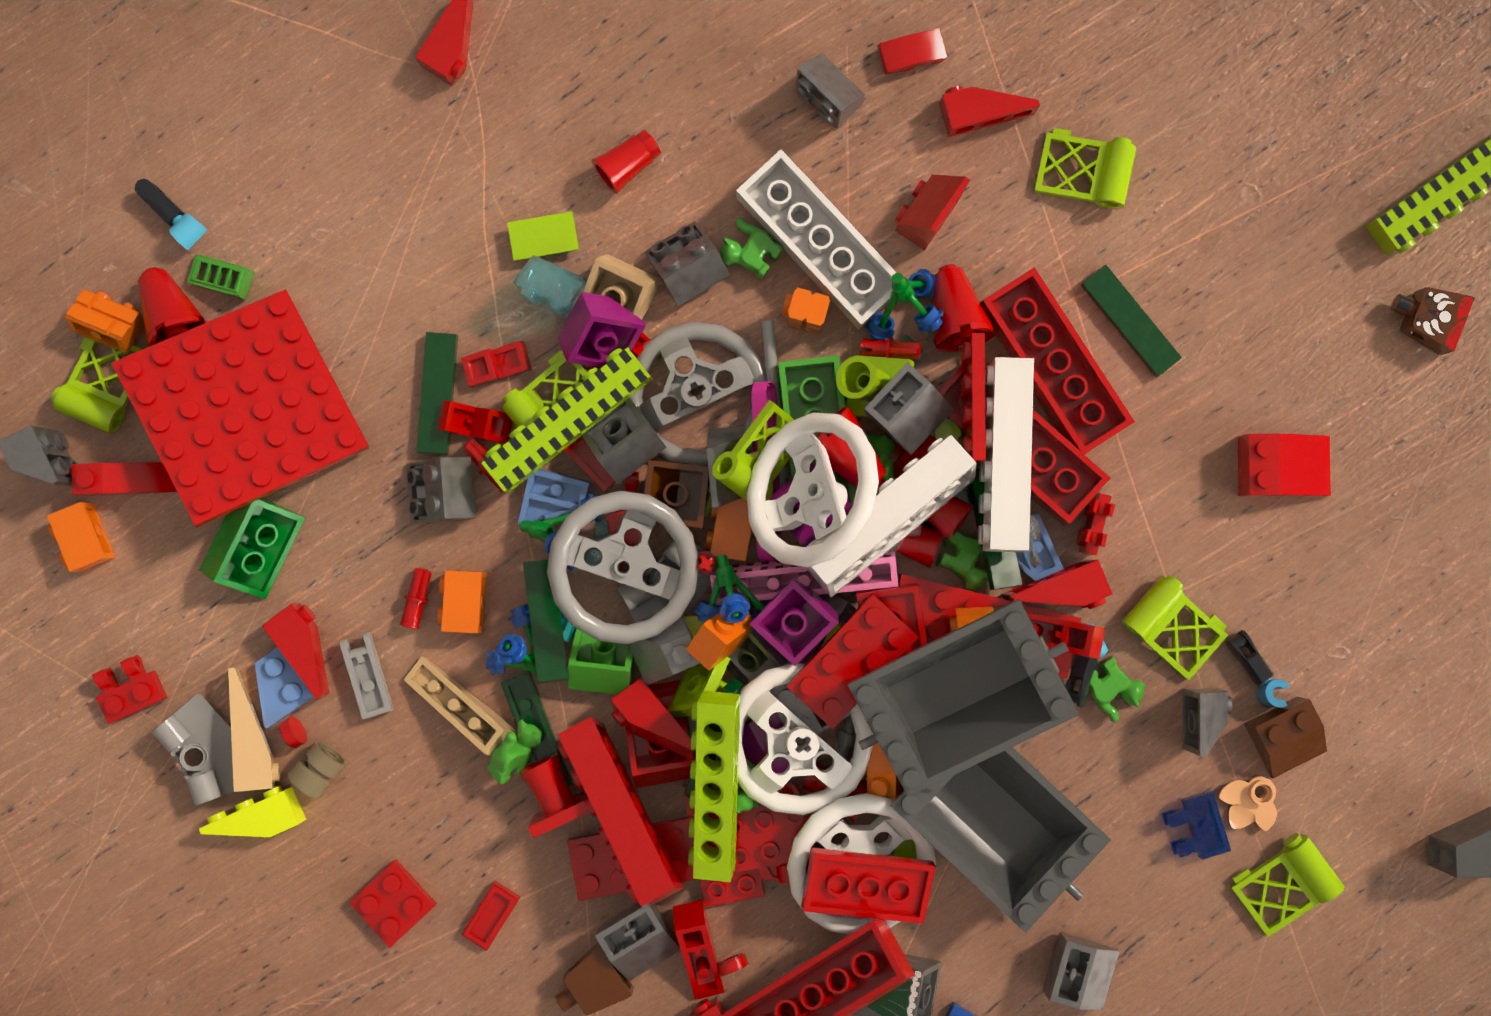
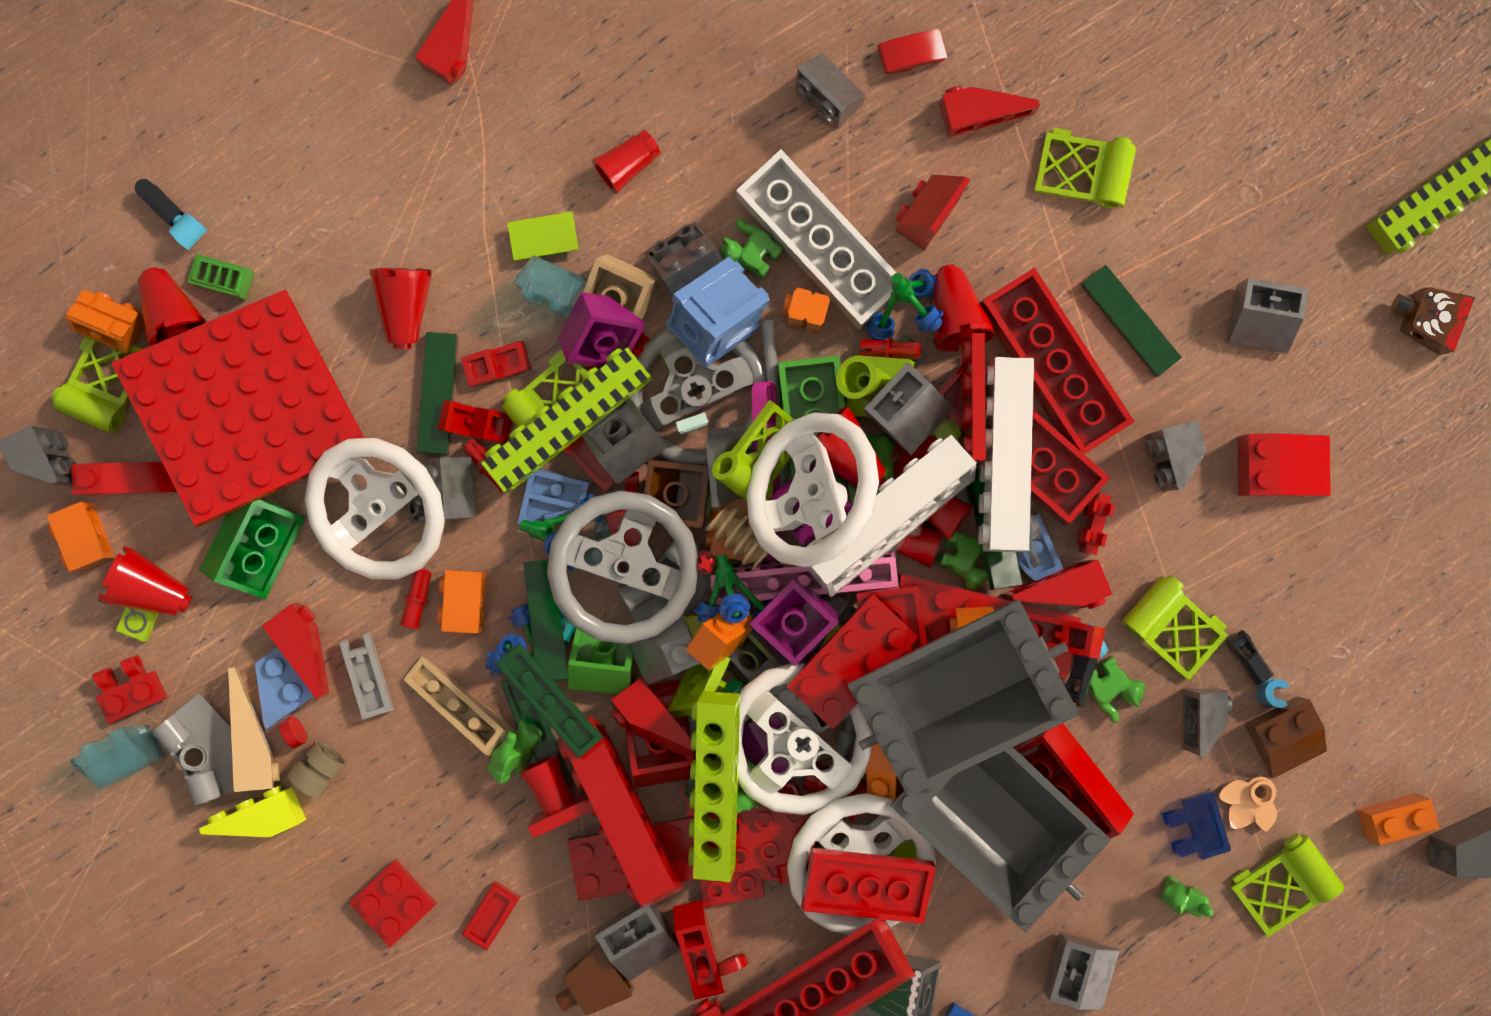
none -> clear light blue slope [70,723,165,789]
none -> red cone [98,546,193,616]
none -> lime tile [116,608,159,642]
none -> white piece [304,438,445,580]
none -> red cone [370,268,432,349]
none -> dark green tile [495,642,603,758]
none -> medium blue container [665,257,770,368]
none -> light aqua tile [676,412,709,435]
none -> tan piece [706,506,769,571]
none -> red slope [1013,723,1134,839]
none -> flat silver slope [1145,420,1206,492]
none -> bright green animal [1159,875,1213,918]
none -> flat silver slope [1227,278,1309,354]
none -> orange brick [1358,793,1440,845]

